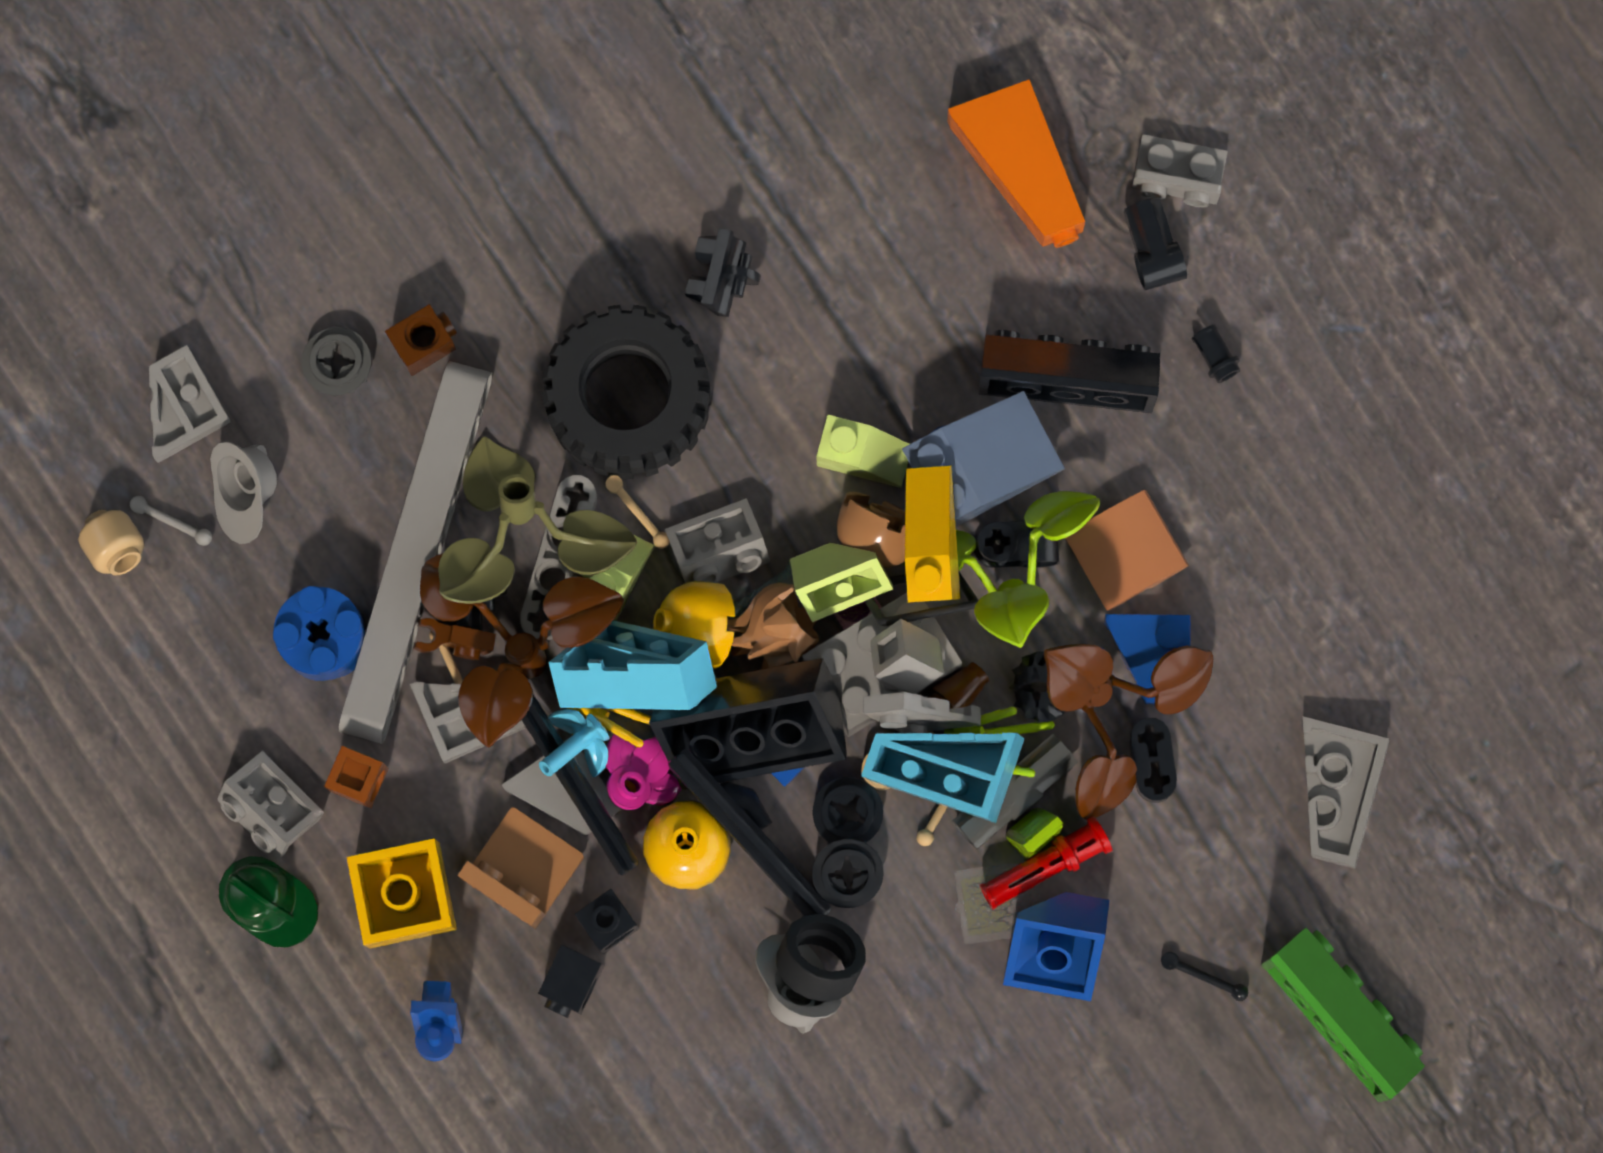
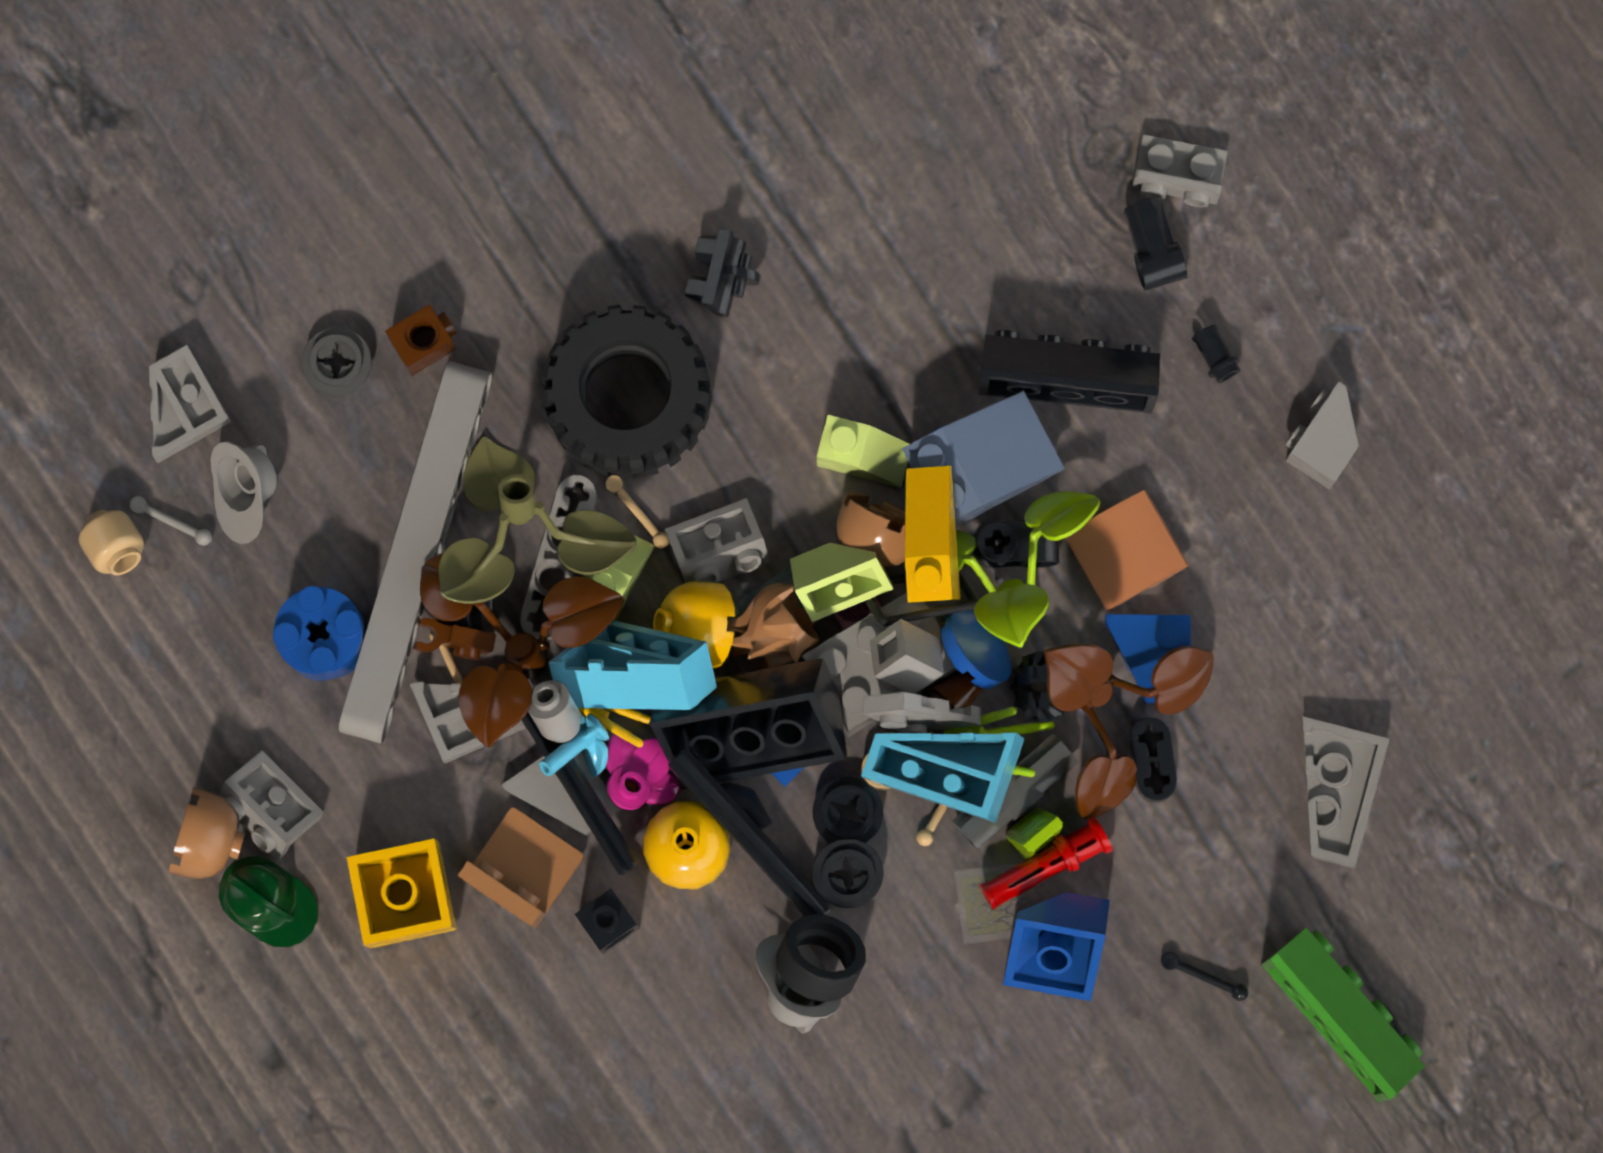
dark orange brick [324,746,389,809] -> none
blue hips [410,981,463,1062] -> none
black brick [538,945,604,1018] -> none
orange slope [947,79,1085,248] -> none
none -> medium nougat cylinder [168,787,245,879]
none -> light grey brick [528,680,581,743]
none -> blue tile [940,609,1012,690]
none -> light grey slope [1286,381,1359,490]

